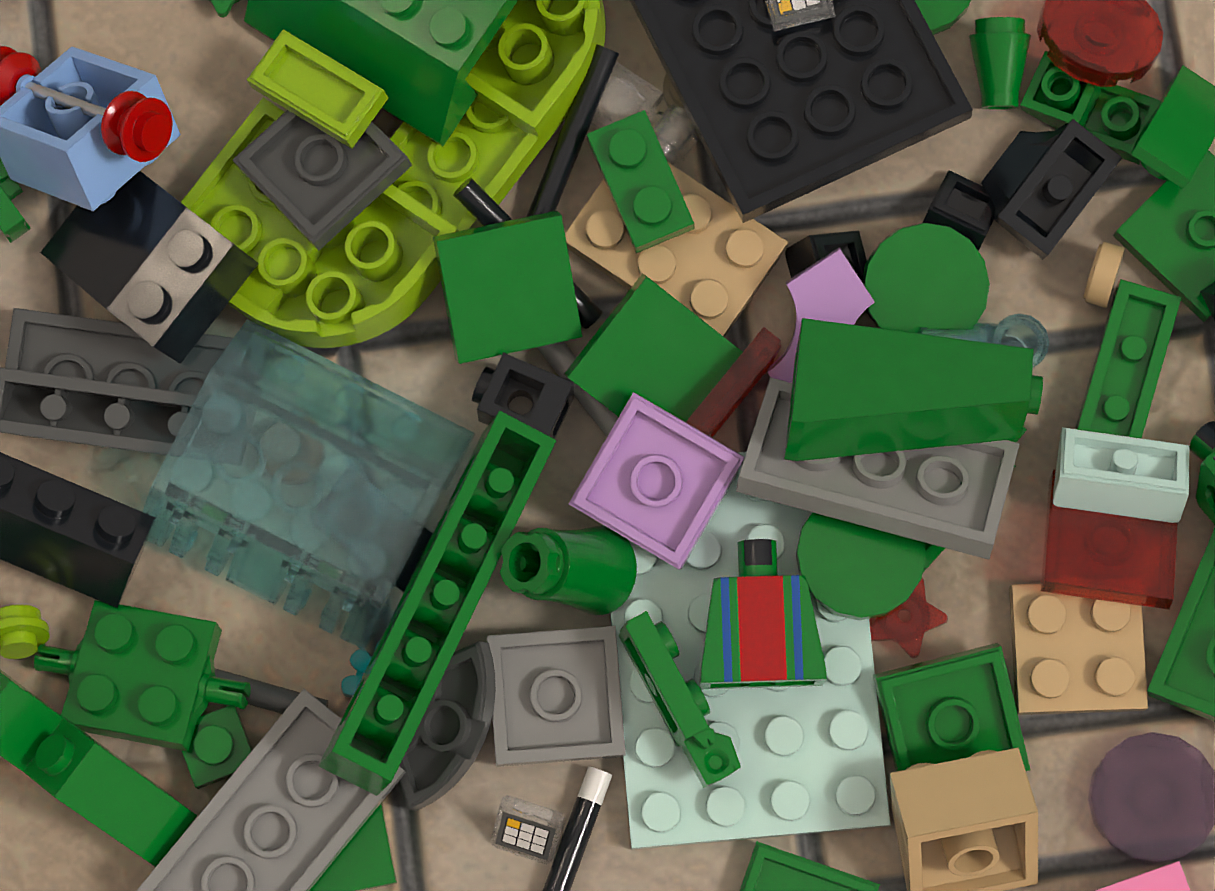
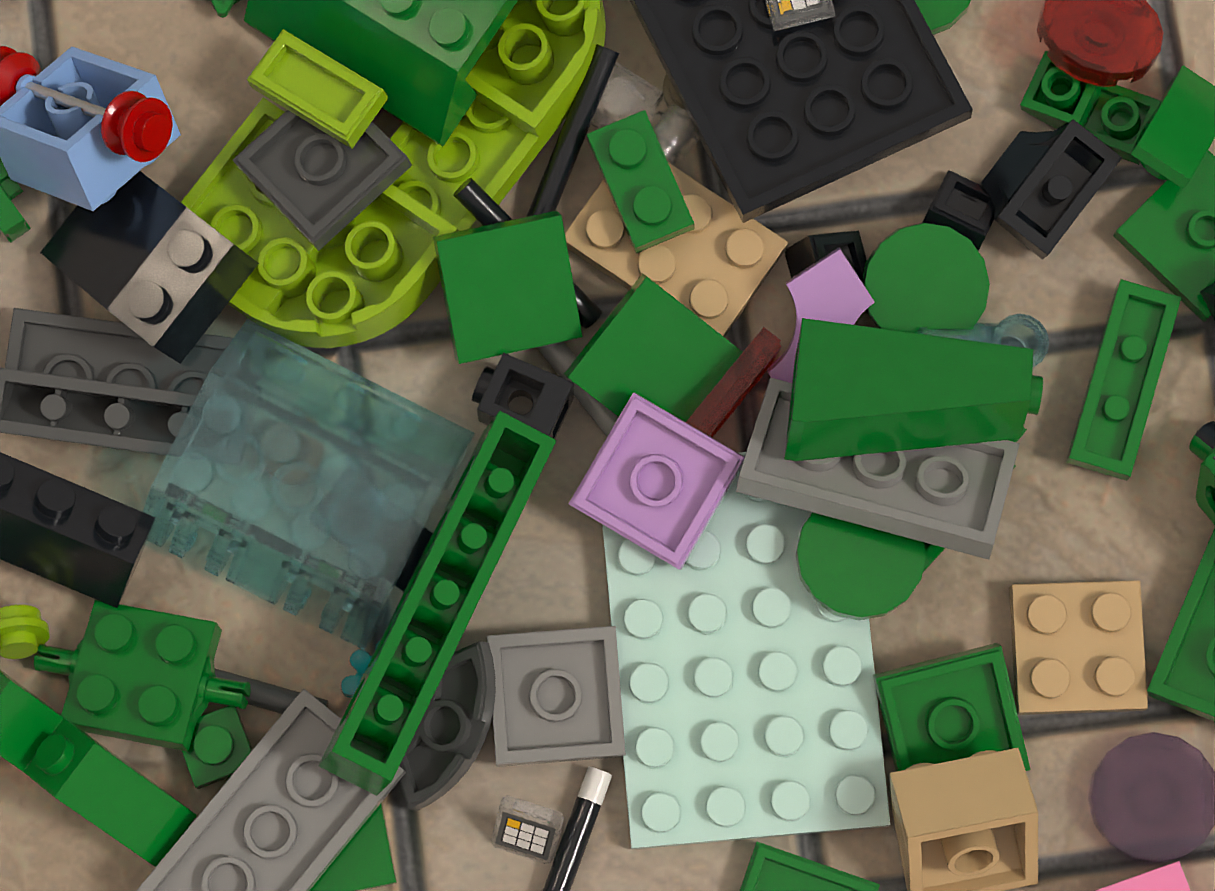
green plant [500,526,637,615] -> none
green hinge [618,611,741,788] -> none
torso [699,539,827,690] -> none
clear red plate [870,578,948,658] -> none
green cone [969,17,1031,110] -> none
clear red tile [1041,469,1178,610] -> none
light aqua slope [1053,427,1189,523] -> none
tan tile [1083,242,1125,308] -> none

